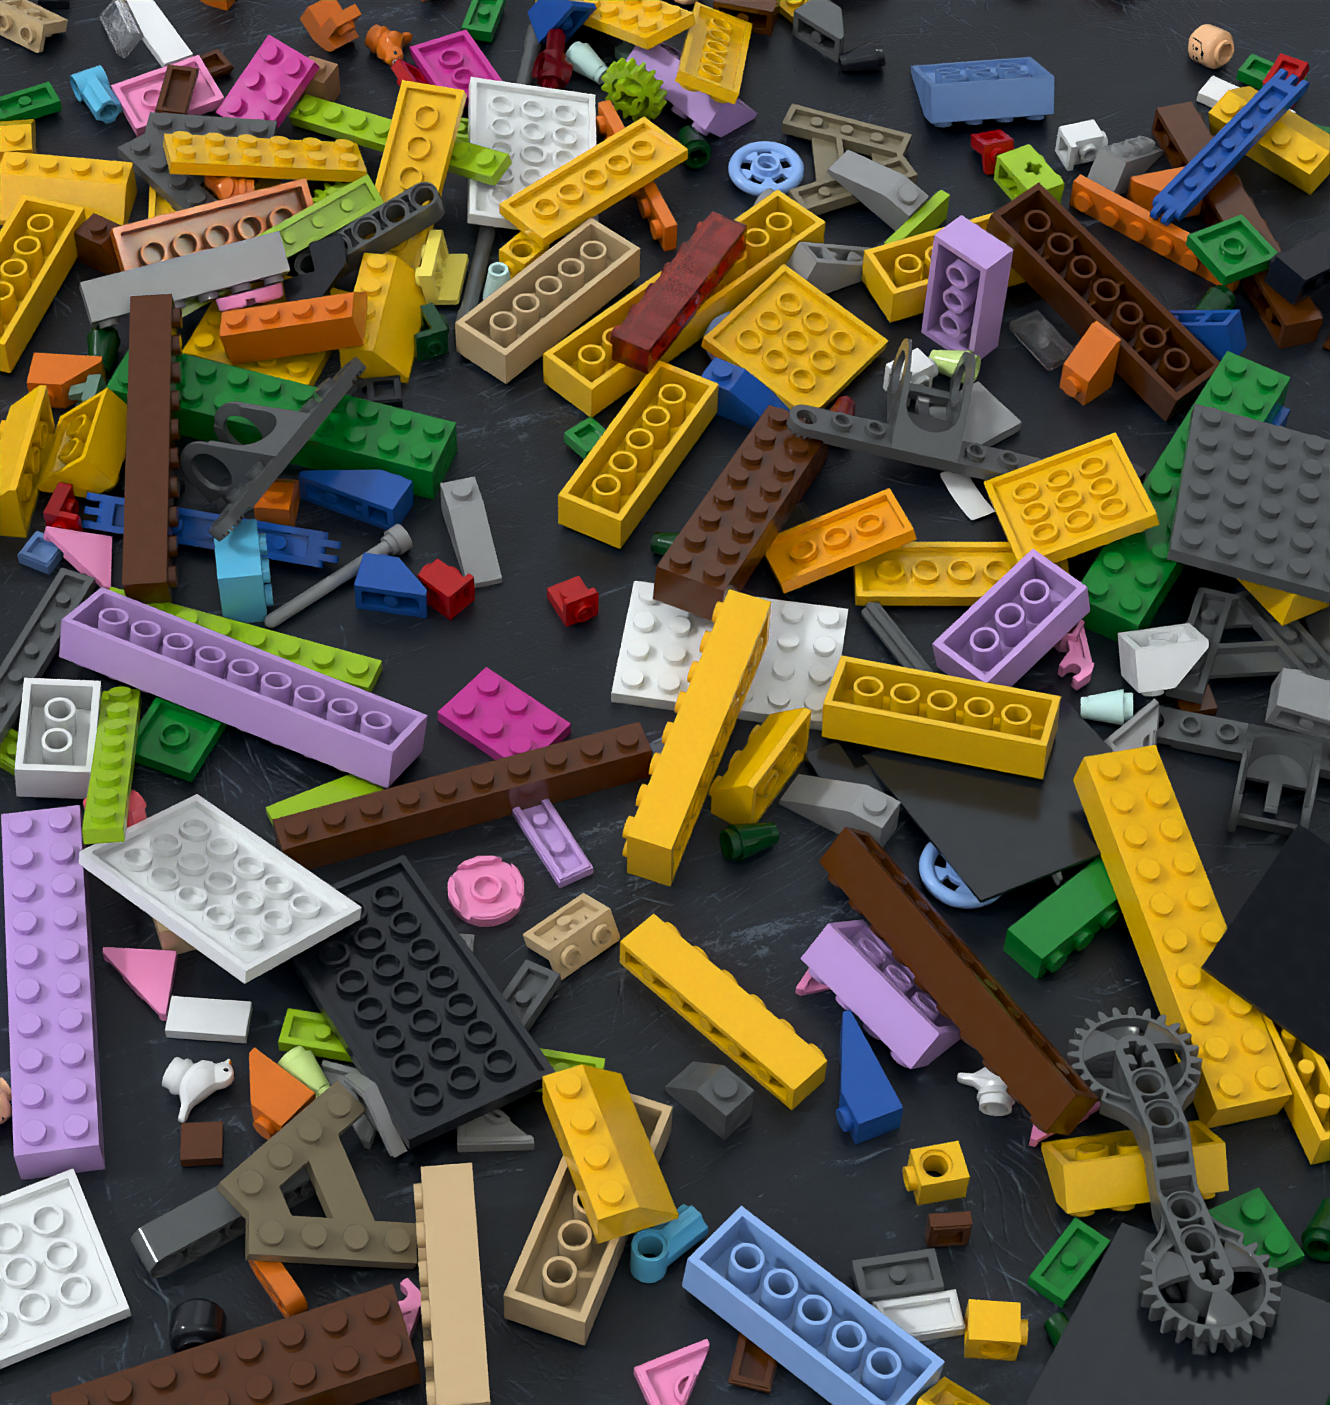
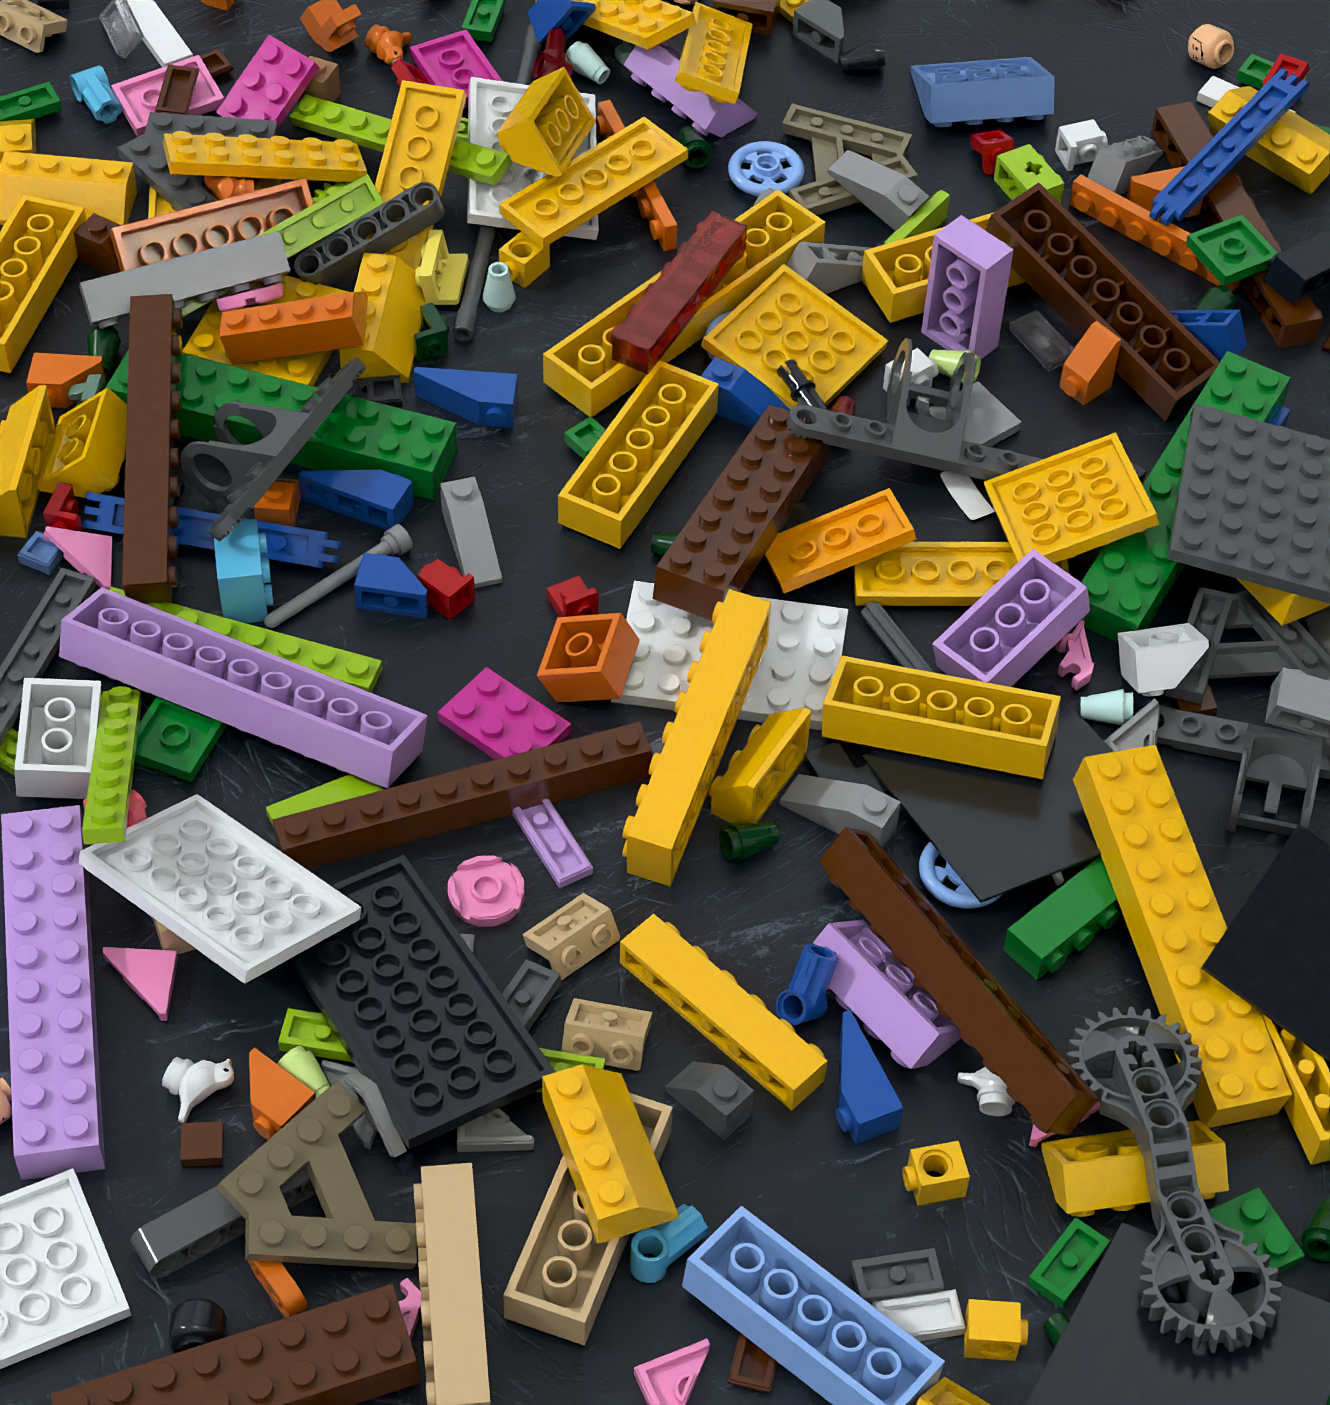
white tile [165,996,253,1043] -> none
black tile [283,234,350,302] -> none
tan brick [455,217,640,384] -> none
lime gear [601,57,667,122] -> none
reddish brown tile [925,1211,973,1248] -> none
none -> blue slope [414,367,518,428]
none -> yellow slope [496,67,596,177]
none -> orange brick [537,613,640,703]
none -> tan bracket [562,998,652,1071]
none -> blue piece [776,943,839,1025]
none -> black axle [777,360,828,410]

